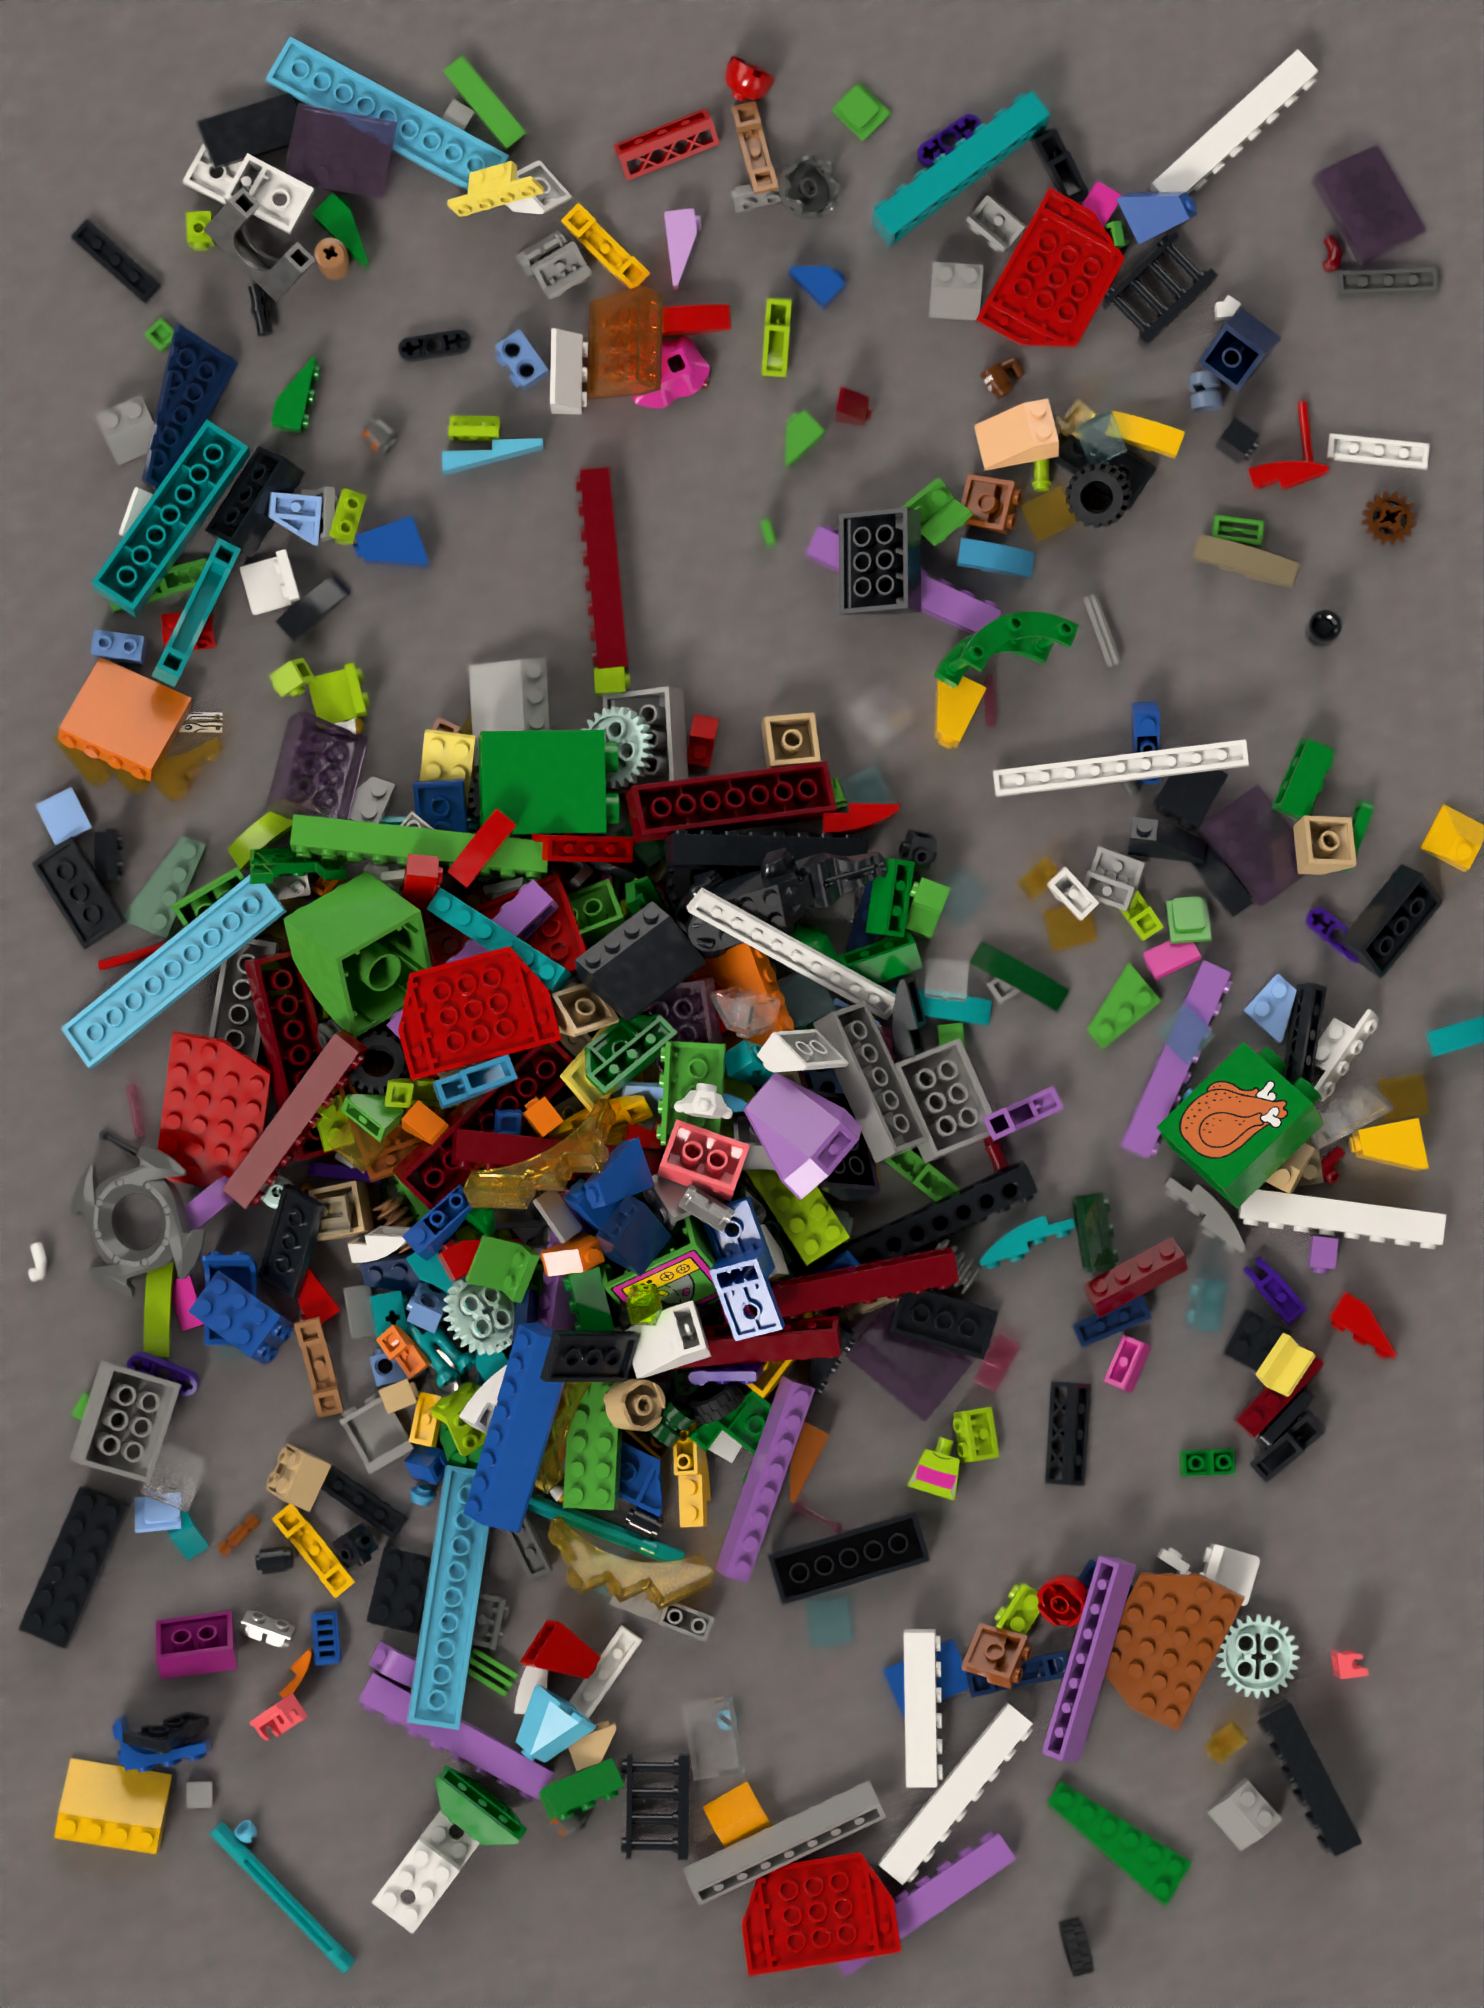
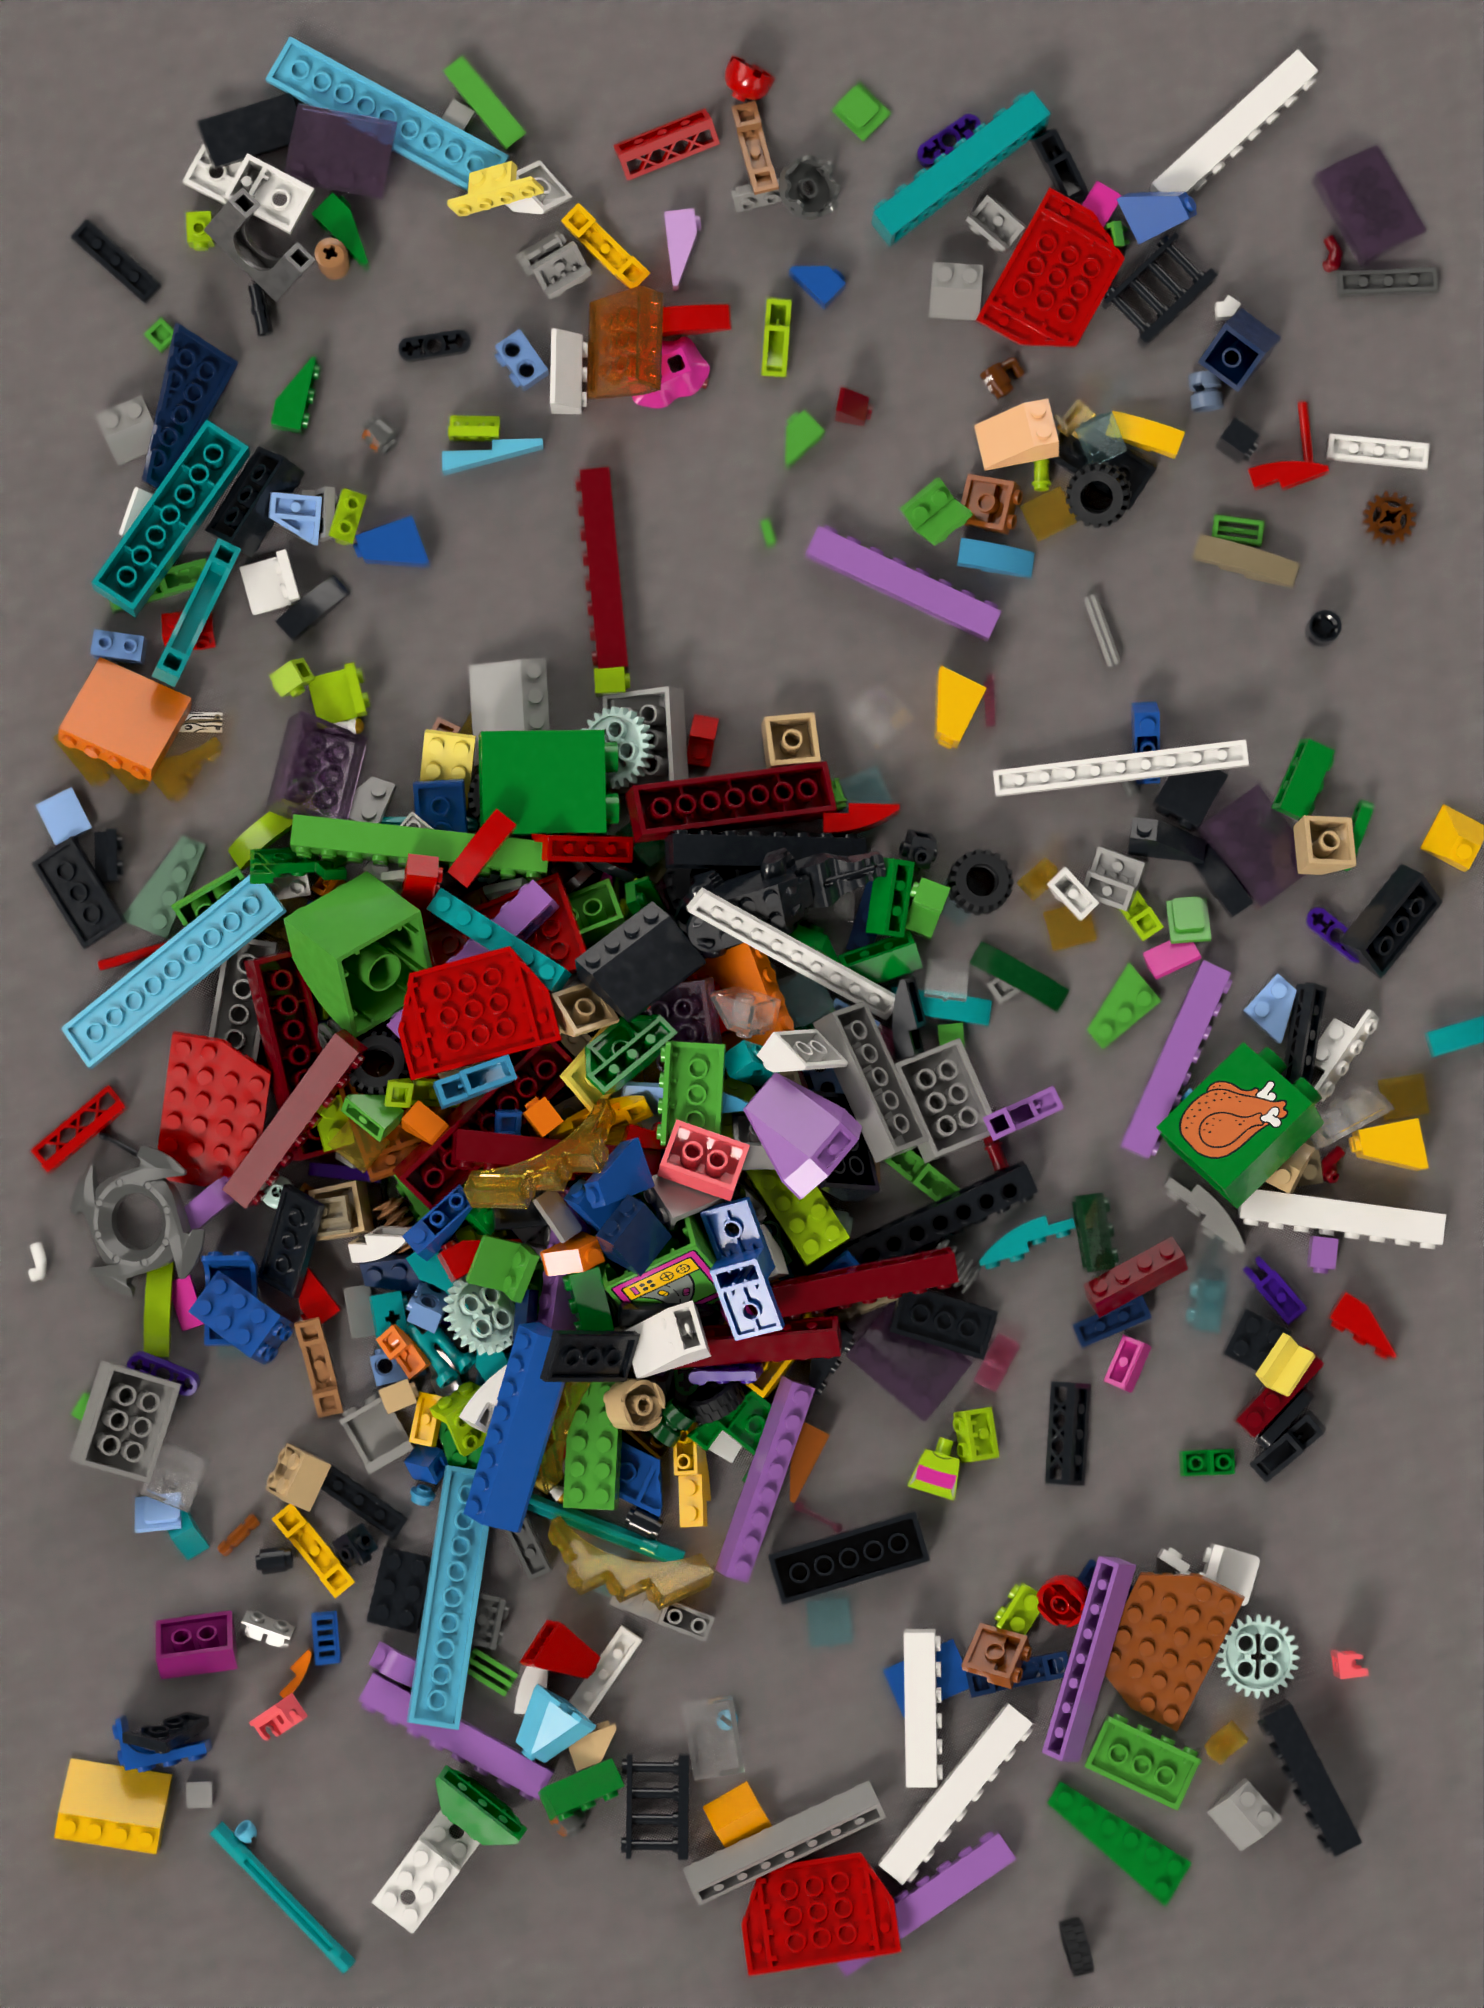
black brick [18,1485,131,1650] -> none
clear pink wheel [125,1084,146,1137] -> none
clear neon green panel [626,1284,662,1326] -> none
white rock [674,1083,733,1119] -> none
light grey hinge [677,1184,735,1233] -> none
black slope [839,507,921,615] -> none
green fence [933,611,1079,688] -> none
clear light blue piece [1154,1003,1216,1065] -> none
none -> red fence [30,1085,129,1174]
none -> black tyre [947,849,1014,916]
none -> bright green bracket [1084,1713,1202,1811]

